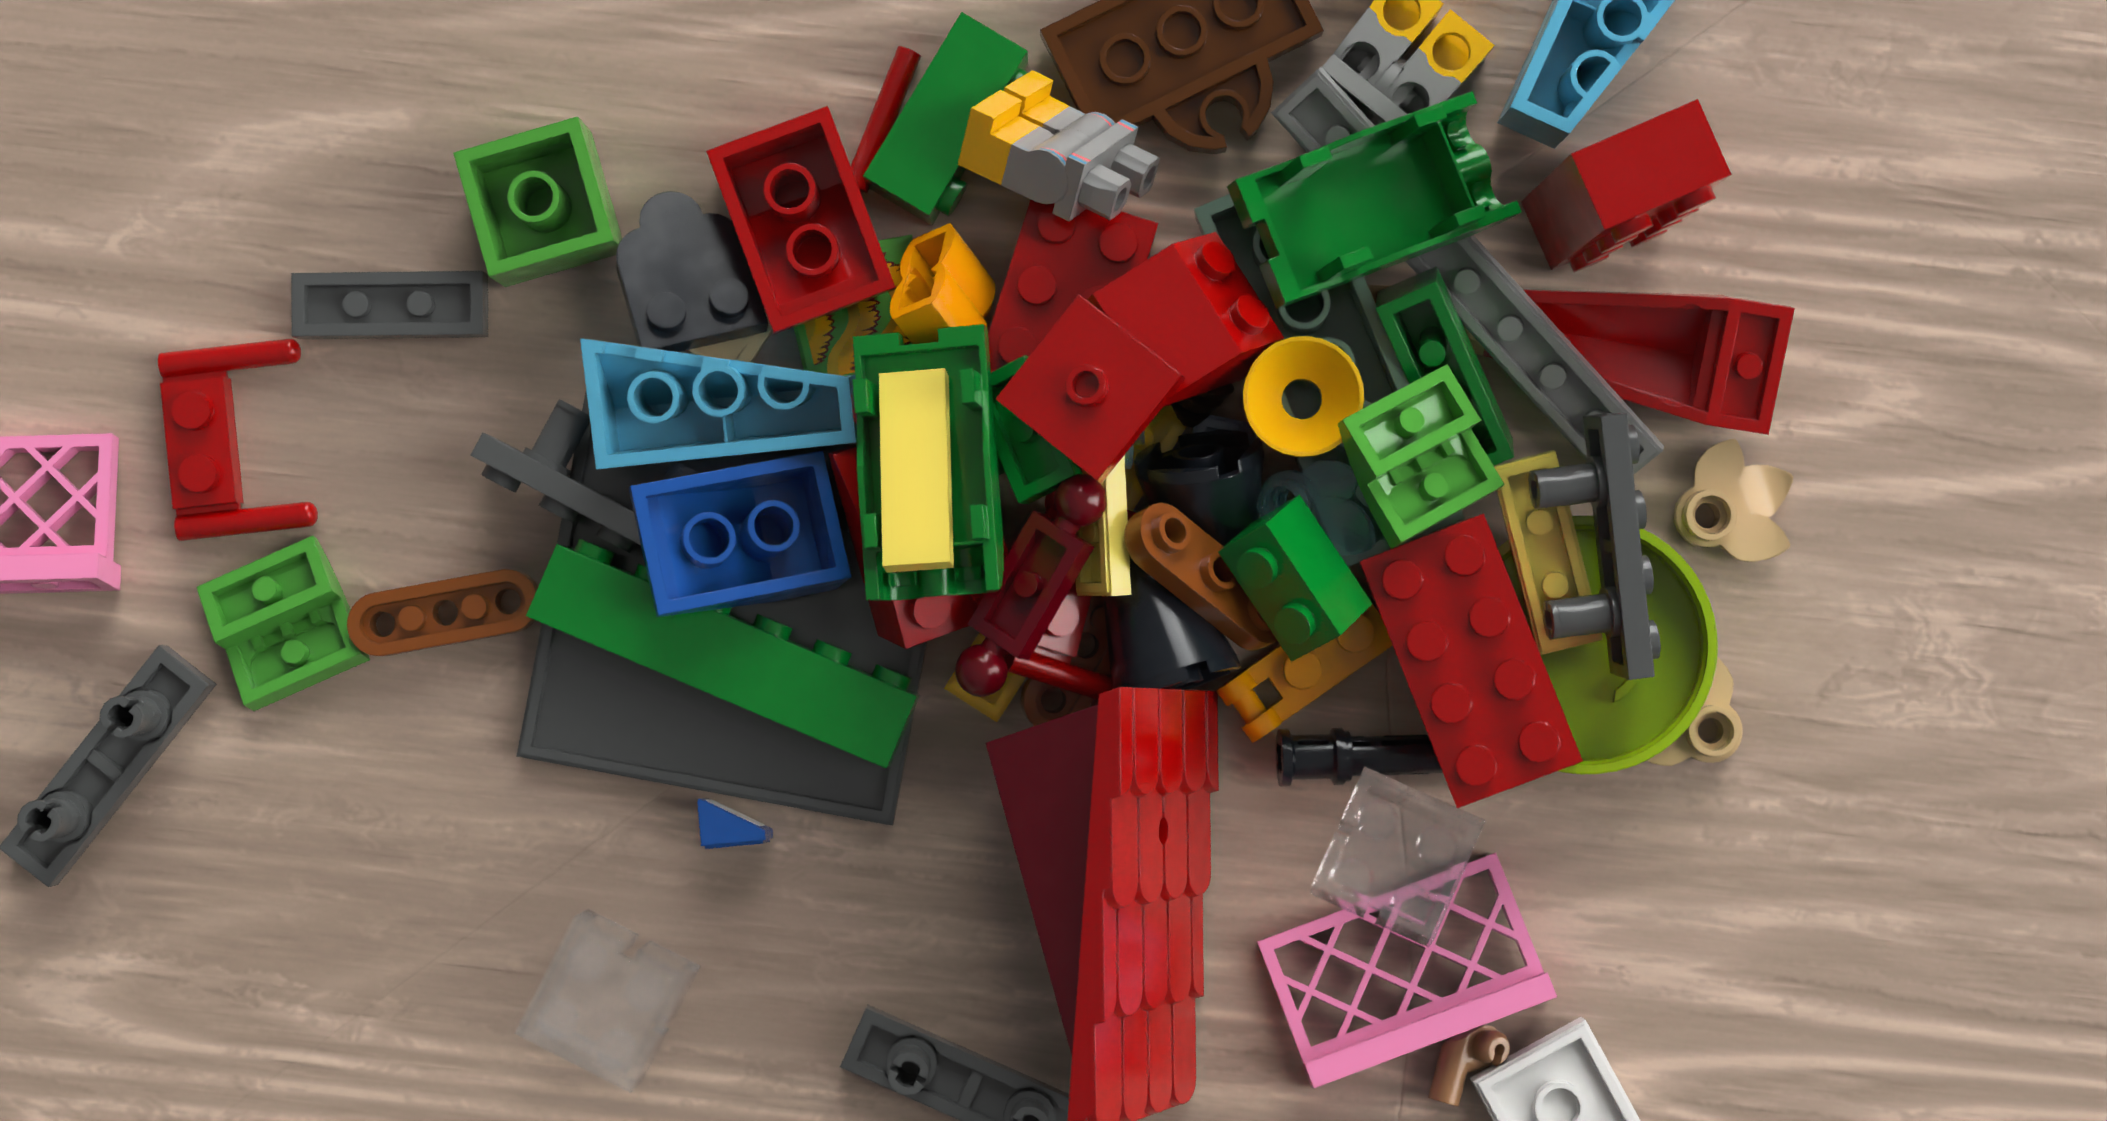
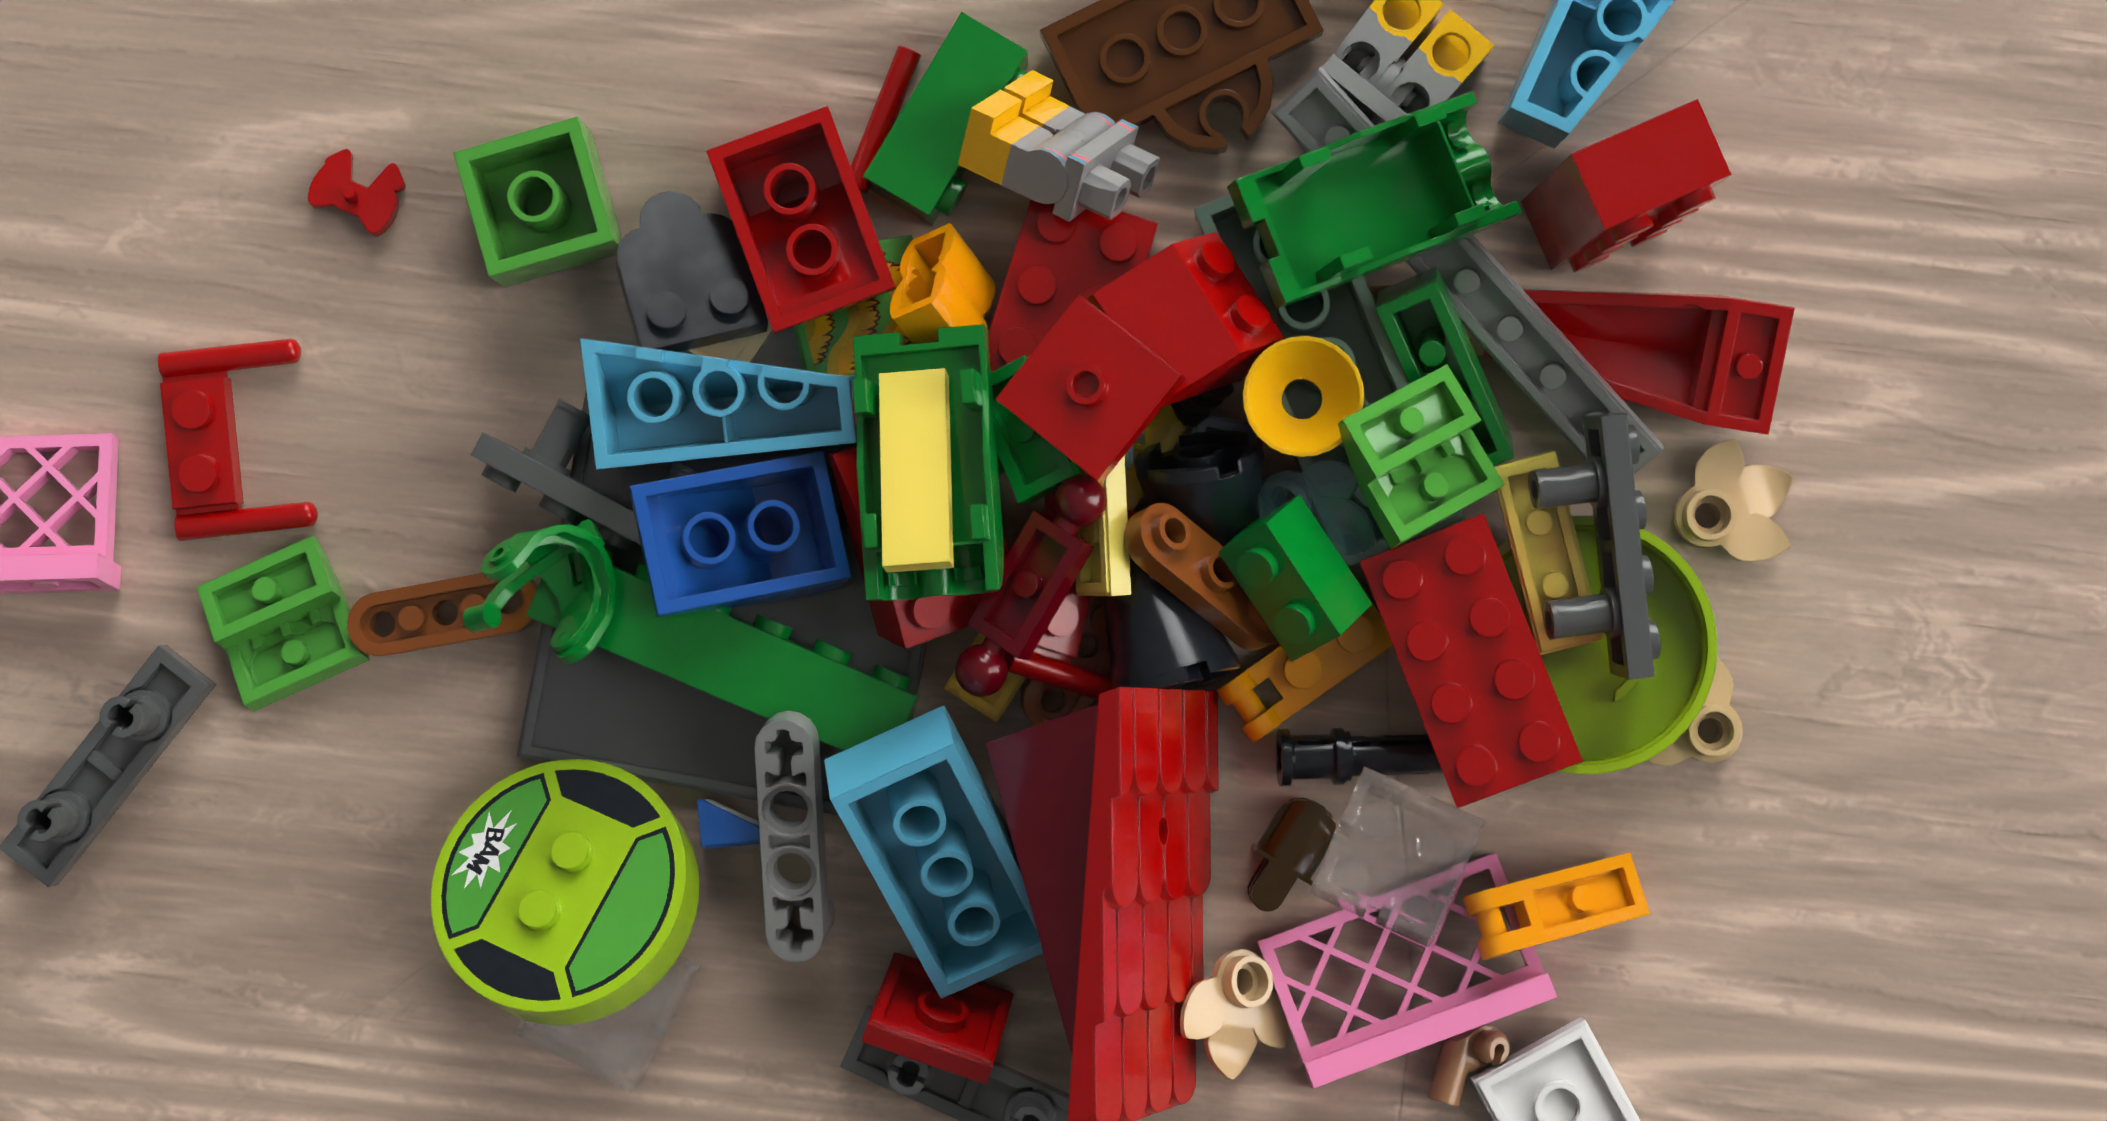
dark grey plate [291,271,488,339] -> none
none -> red piece [307,149,406,237]
none -> brick [431,759,700,1026]
none -> green helmet [463,519,616,664]
none -> light grey beam [754,710,835,963]
none -> medium azure brick [824,705,1043,999]
none -> red plate [861,952,1014,1085]
none -> tan plate [1180,949,1289,1079]
none -> dark brown arm [1247,797,1336,912]
none -> light orange plate [1463,852,1650,961]

